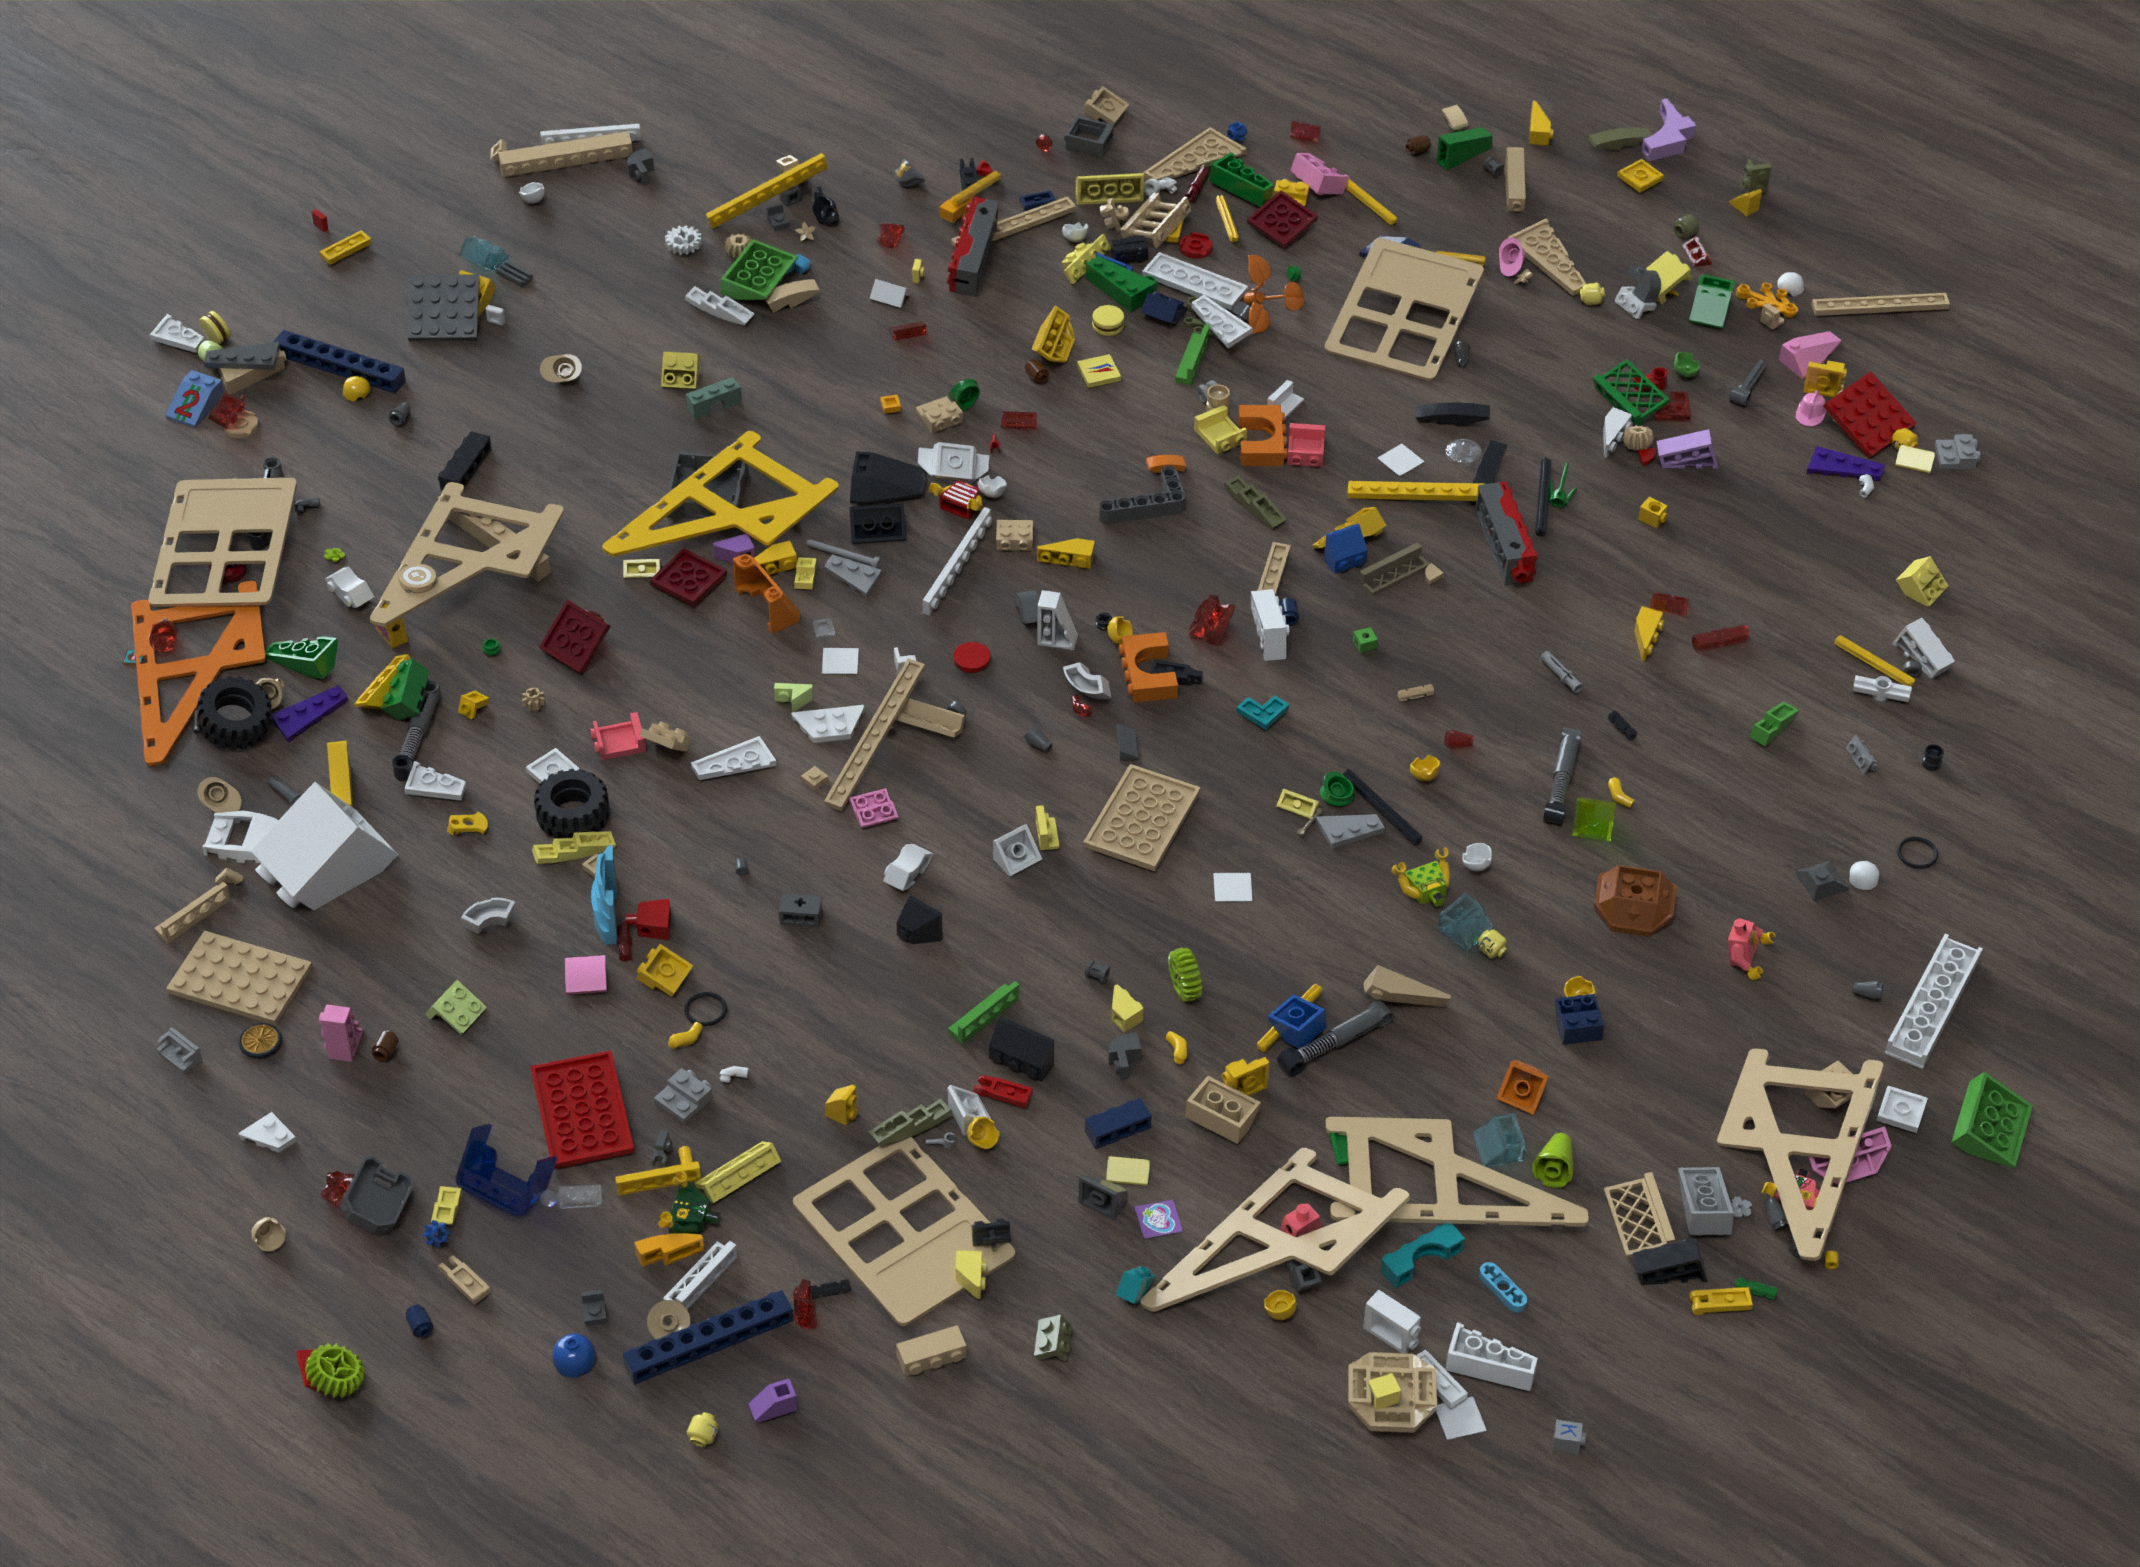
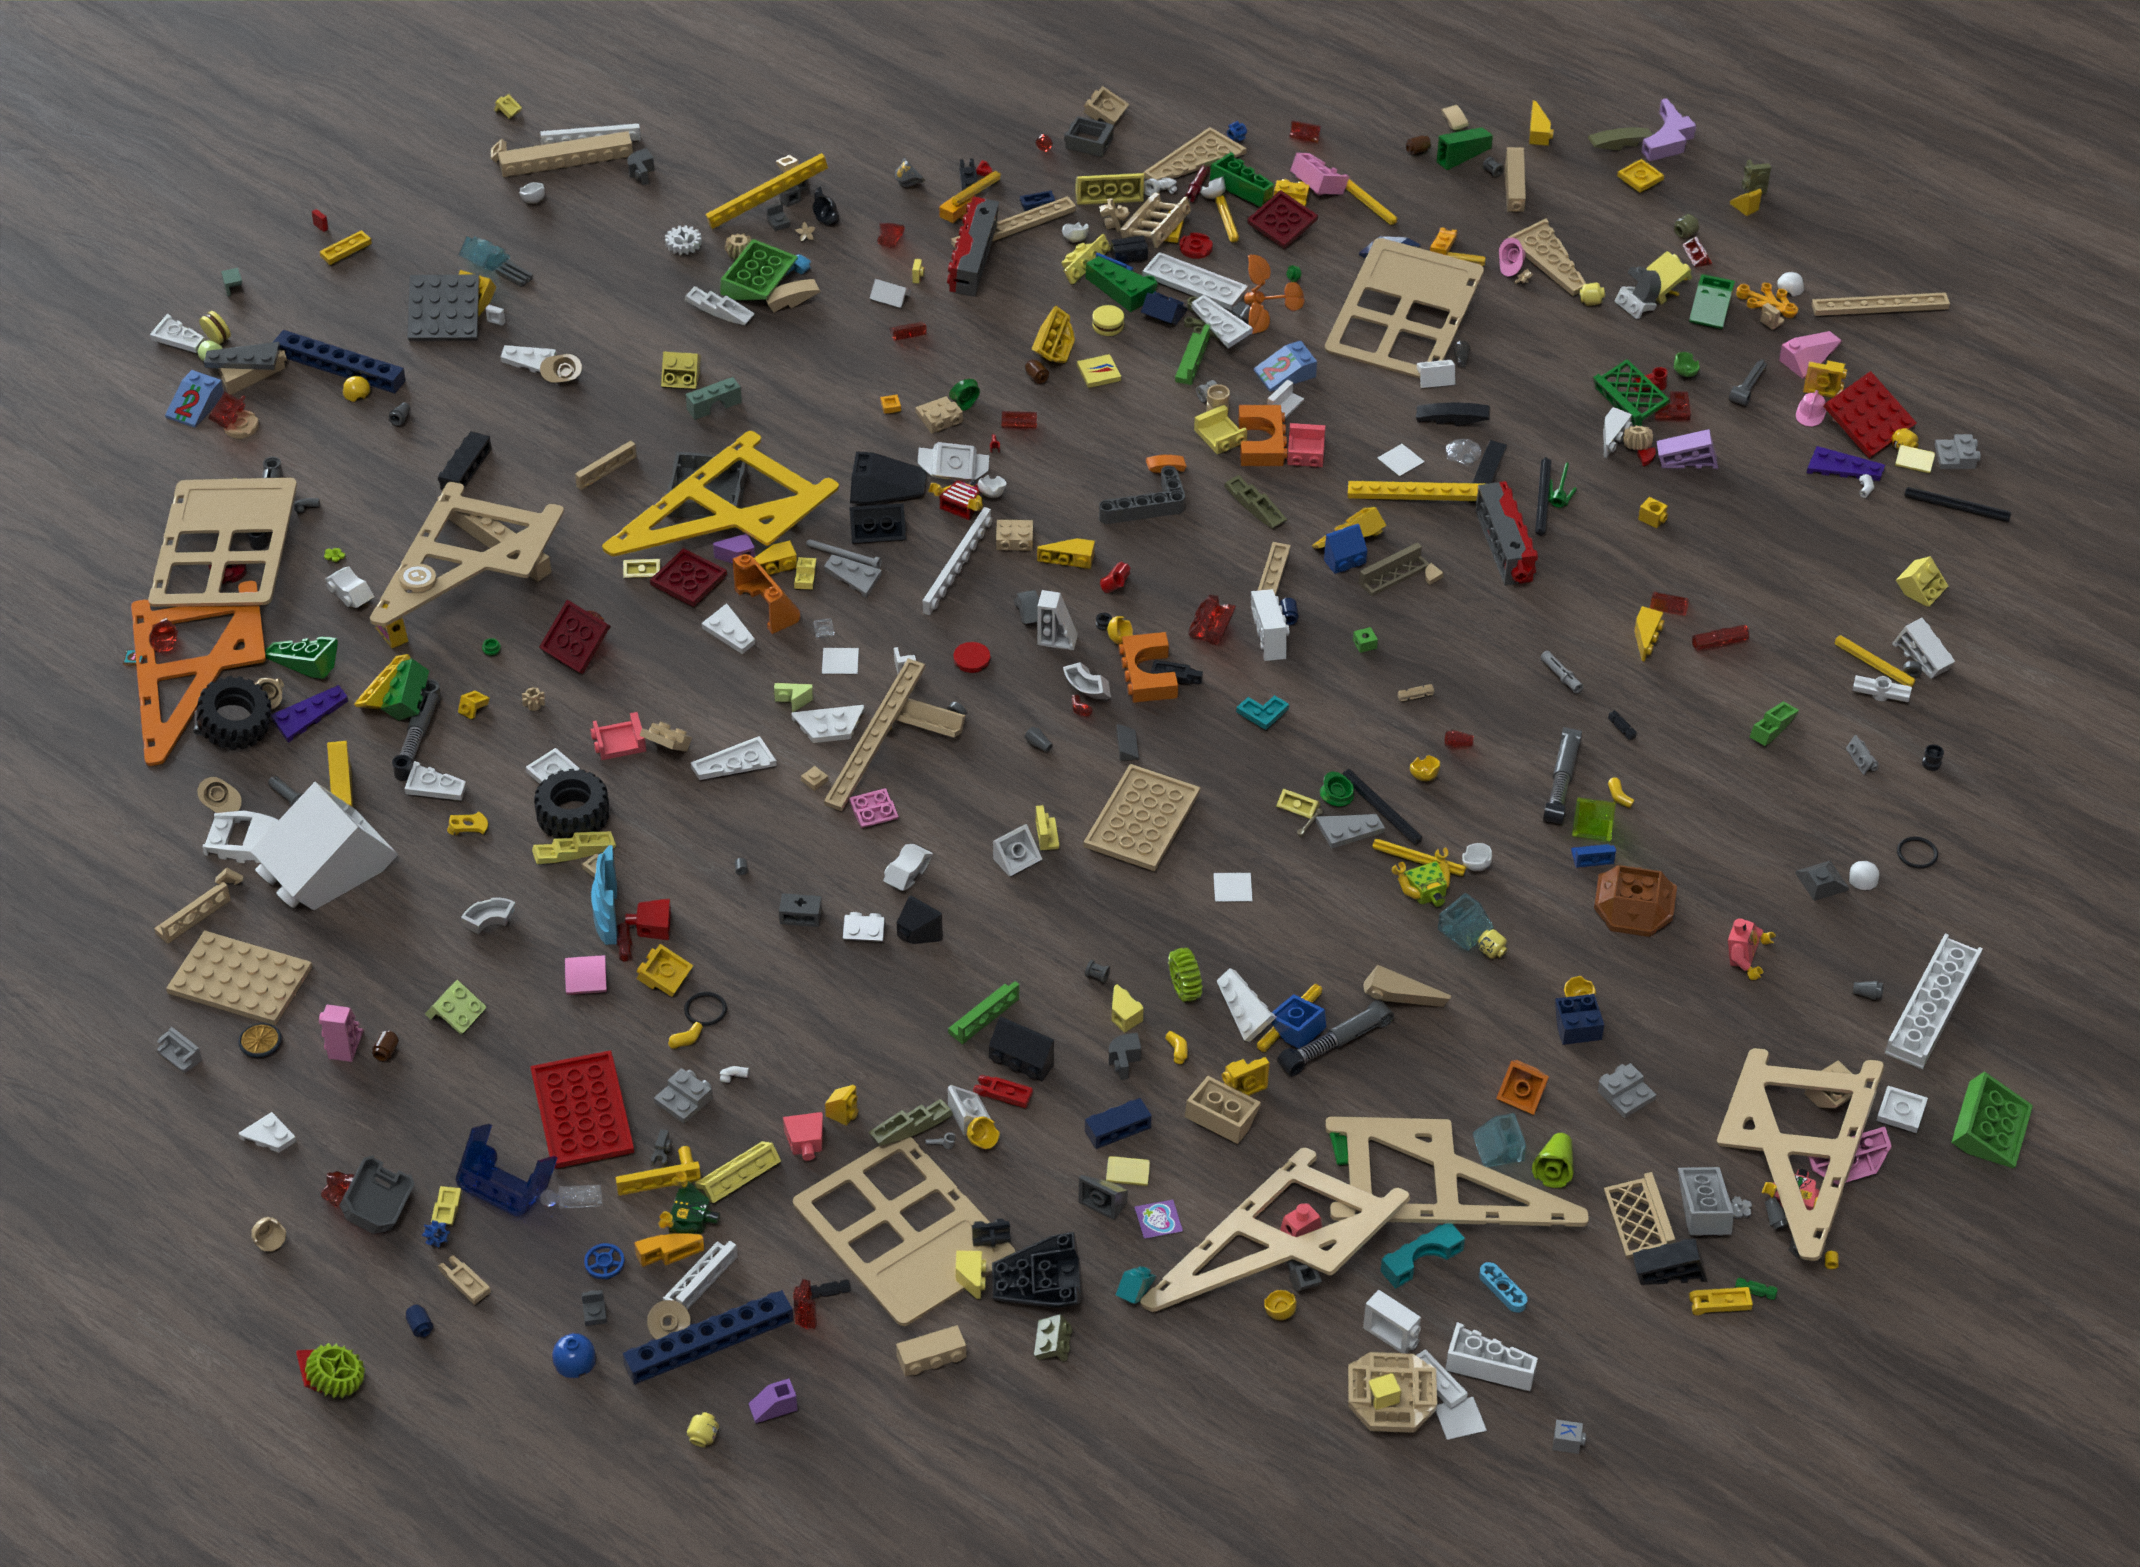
none -> sand green panel [221,268,242,296]
none -> light yellow bracket [494,94,522,119]
none -> white wing [501,345,556,373]
none -> tan plate [575,441,637,490]
none -> blue wheel [584,1243,625,1280]
none -> white wing [701,604,755,654]
none -> coral torso [783,1112,823,1161]
none -> white bracket [843,912,886,942]
none -> black wedge [992,1232,1082,1308]
none -> red piece [1100,561,1131,593]
none -> white hair [1201,177,1226,199]
none -> white wing [1217,969,1276,1042]
none -> medium blue slope [1254,341,1317,392]
none -> yellow axle [1373,839,1466,876]
none -> white panel [1417,360,1455,388]
none -> light orange plate [1430,227,1458,255]
none -> blue panel [1571,844,1616,868]
none -> light grey plate [1598,1063,1656,1118]
none -> black axle [1904,487,2011,522]

